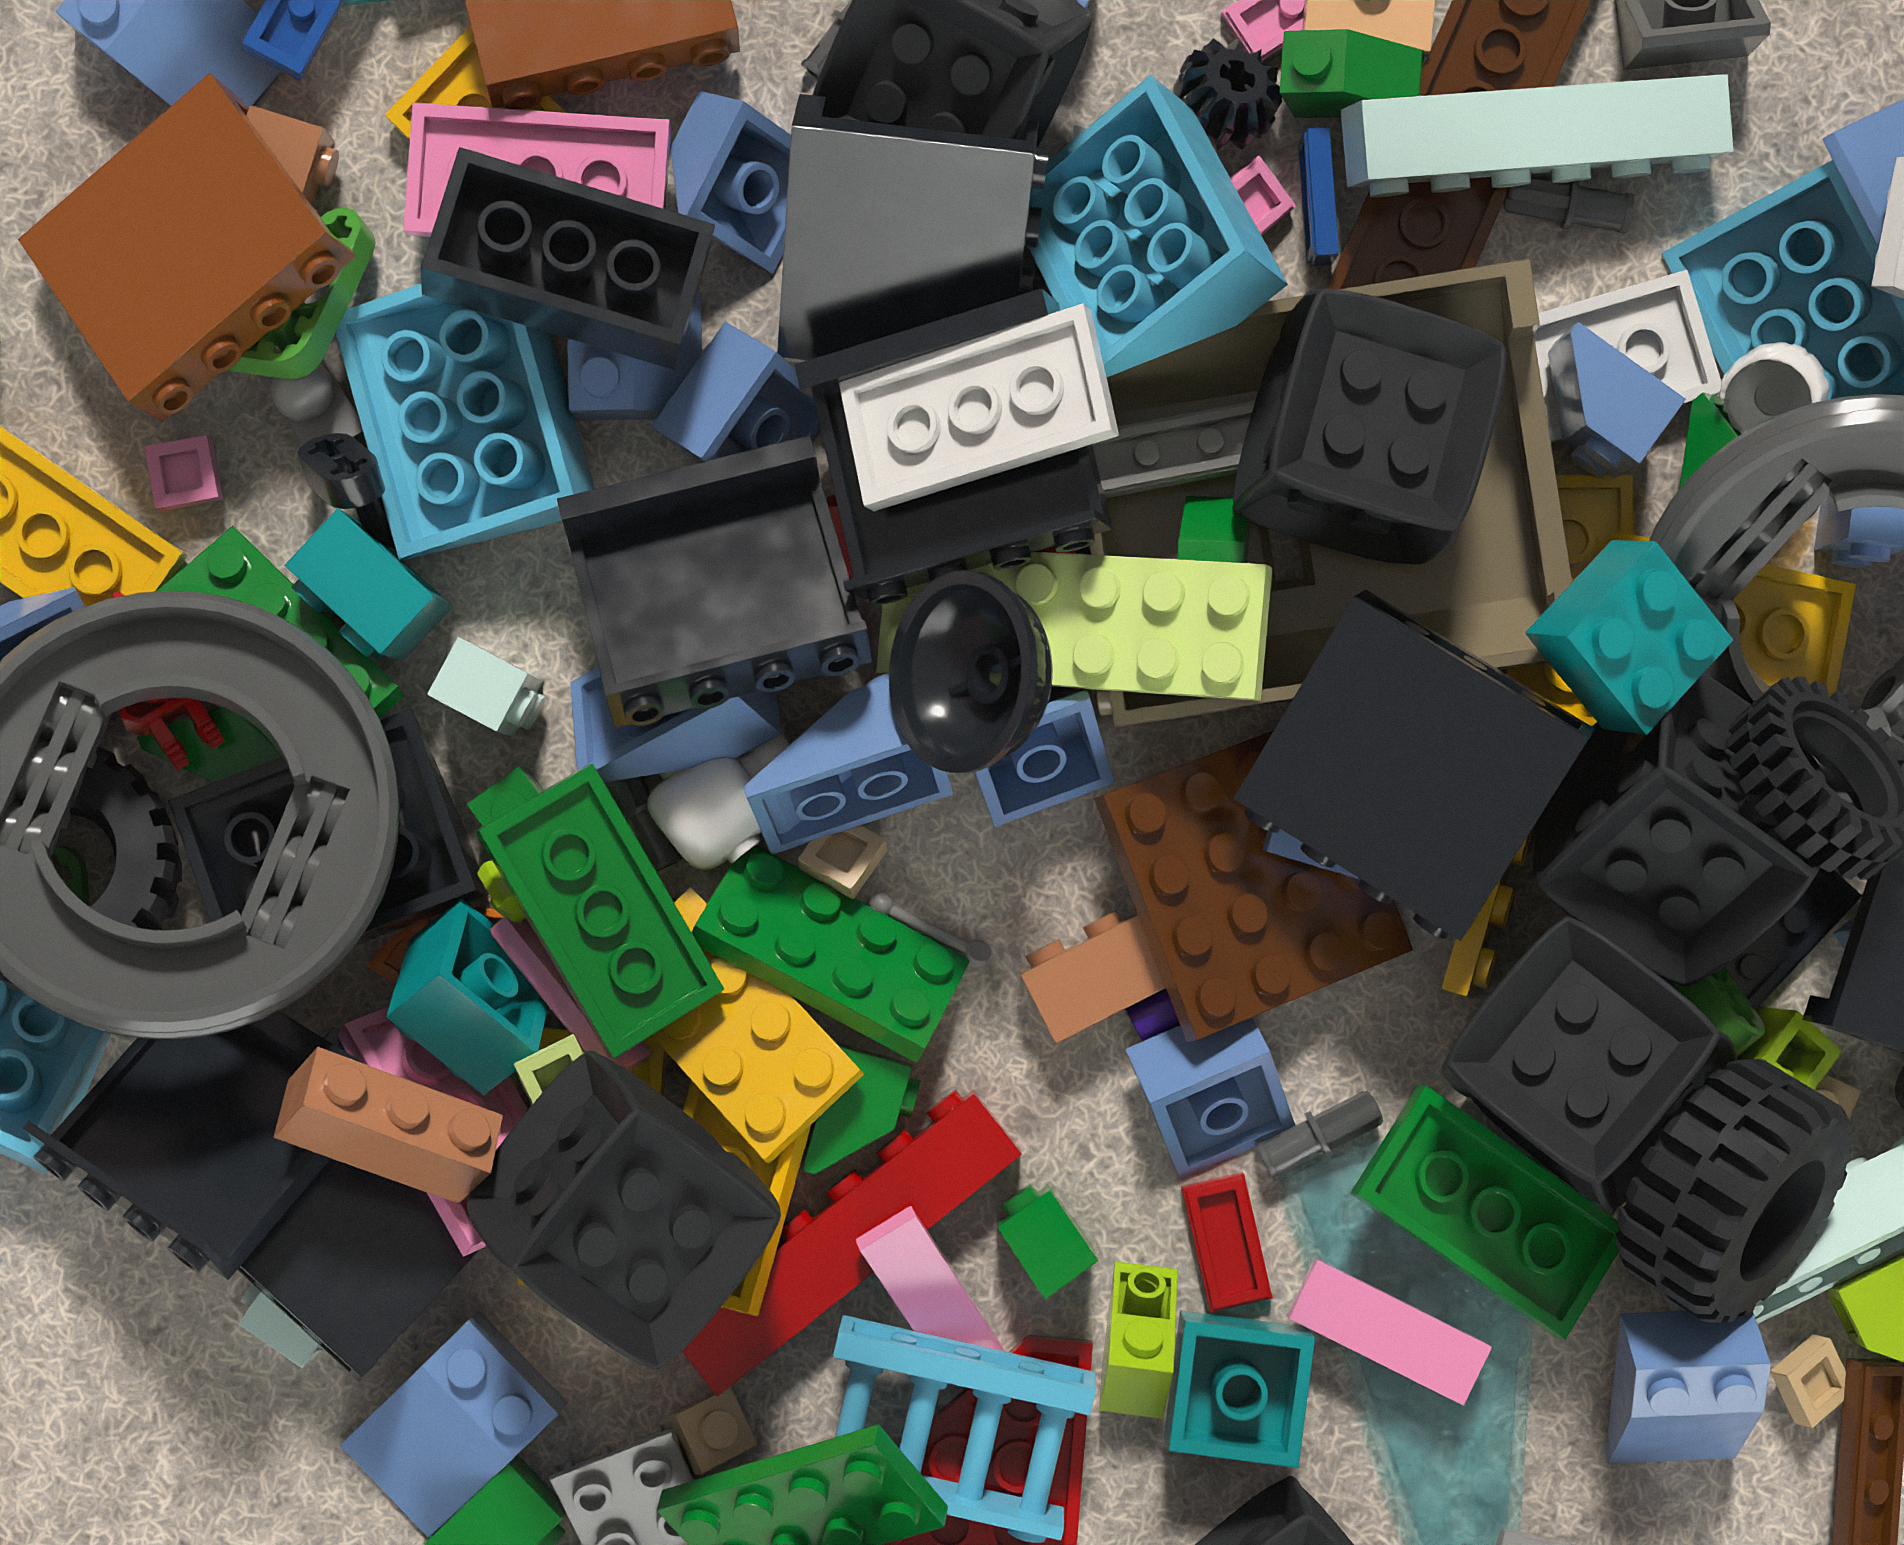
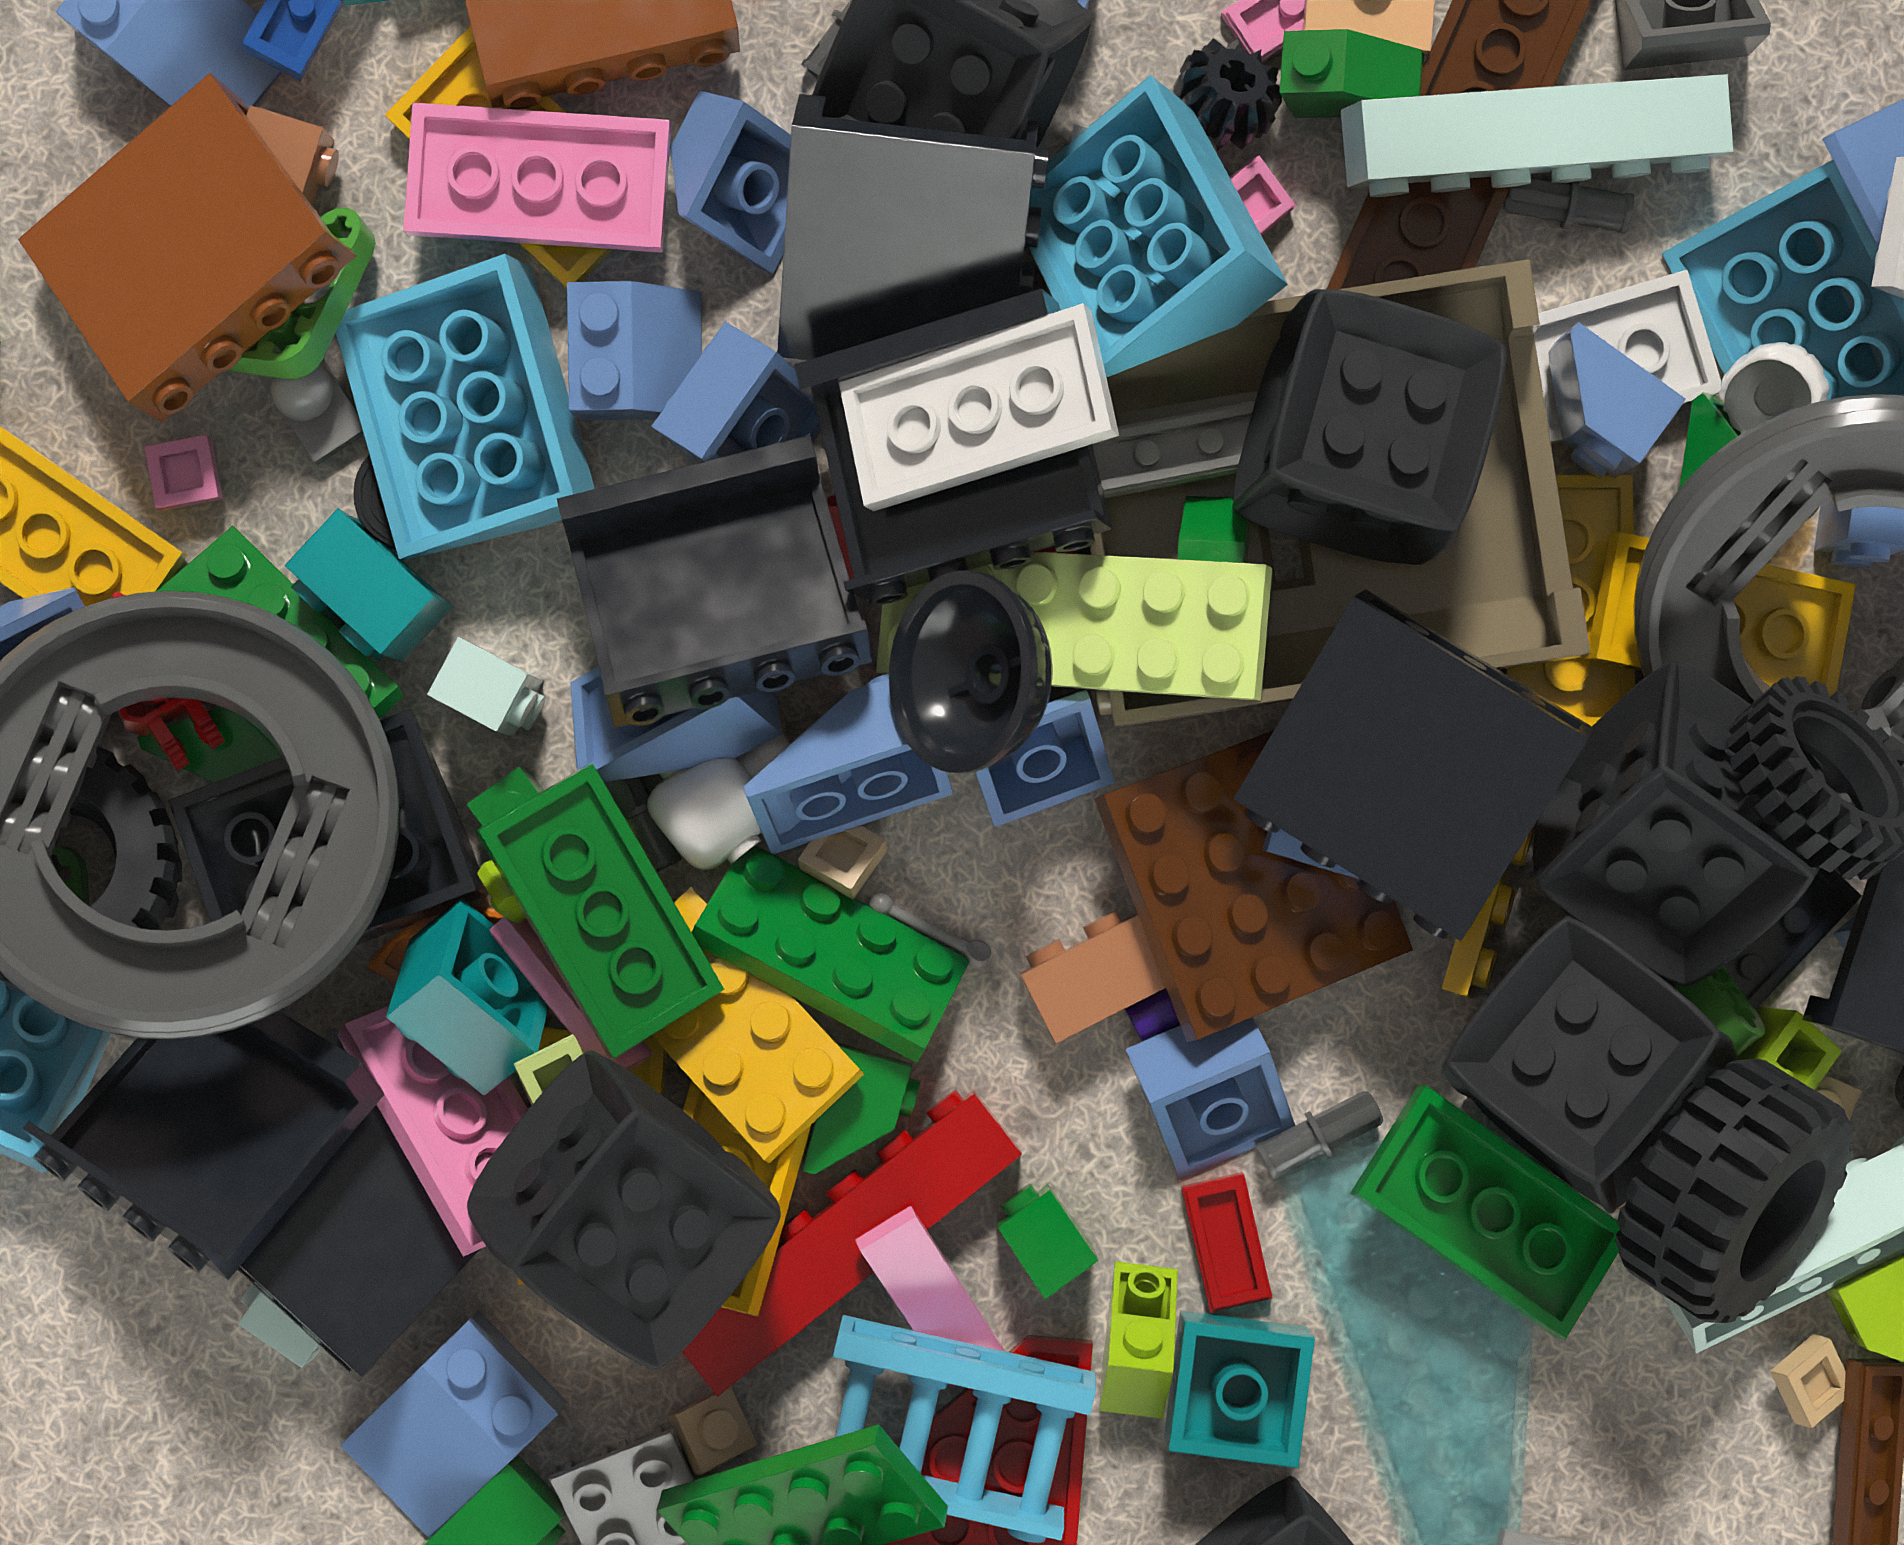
nougat brick [273,1047,503,1204] -> none
black beam [297,433,386,509] -> none
black brick [421,147,715,370] -> none
bright pink tile [1287,1258,1492,1406] -> none
blue tile [1298,127,1339,266] -> none
teal brick [1525,540,1733,735] -> none
medium blue slope [1606,1311,1771,1464] -> none

